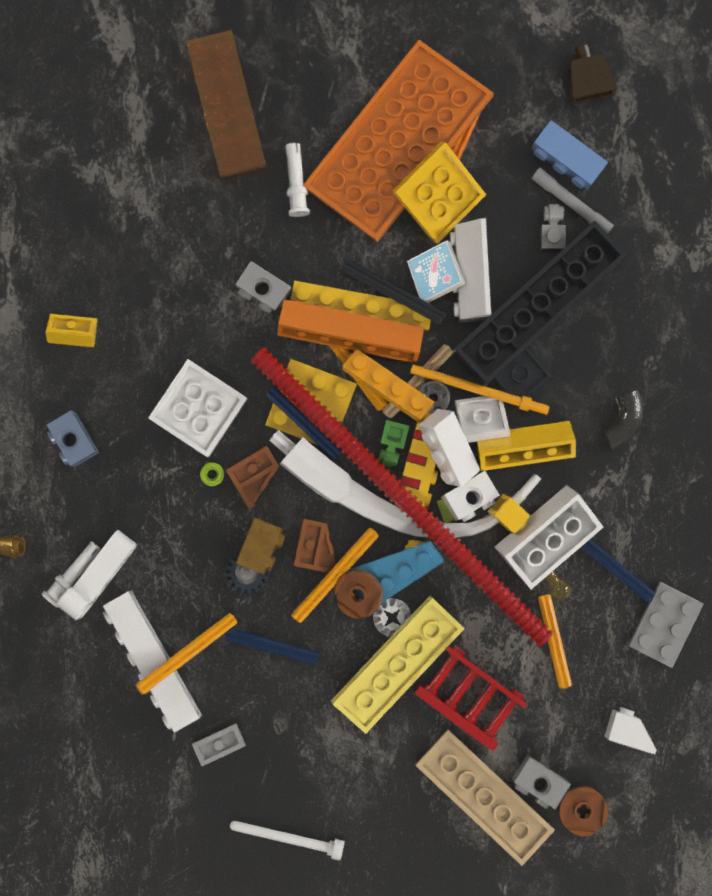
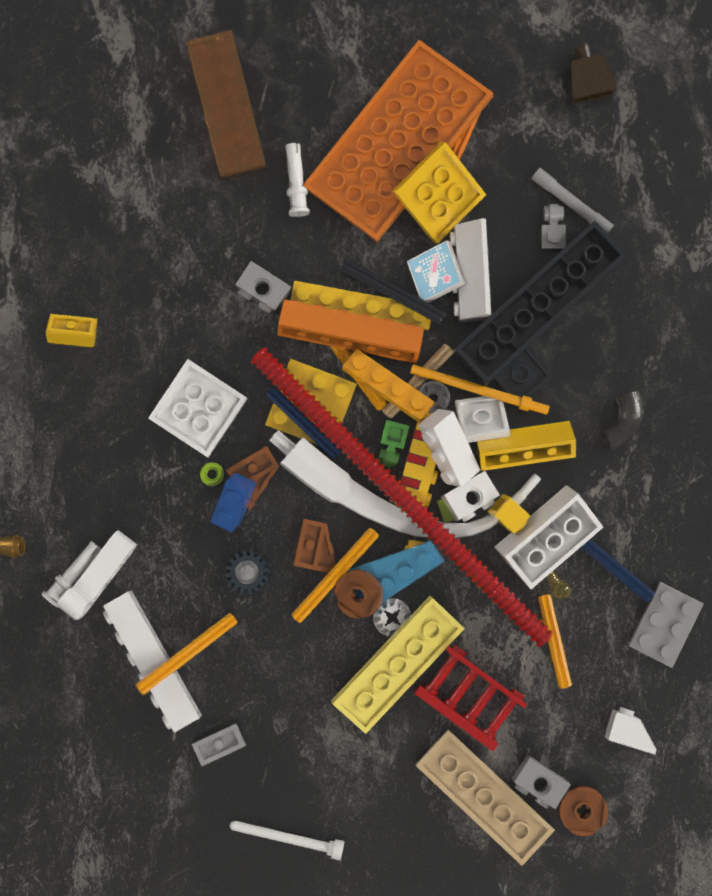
sand blue brick [47,410,99,467] -> none
dark blue axle [226,628,319,665] -> none
pearl gold brick [236,518,286,574] -> none
medium blue brick [531,120,608,190] -> none
none -> blue brick [210,473,257,532]

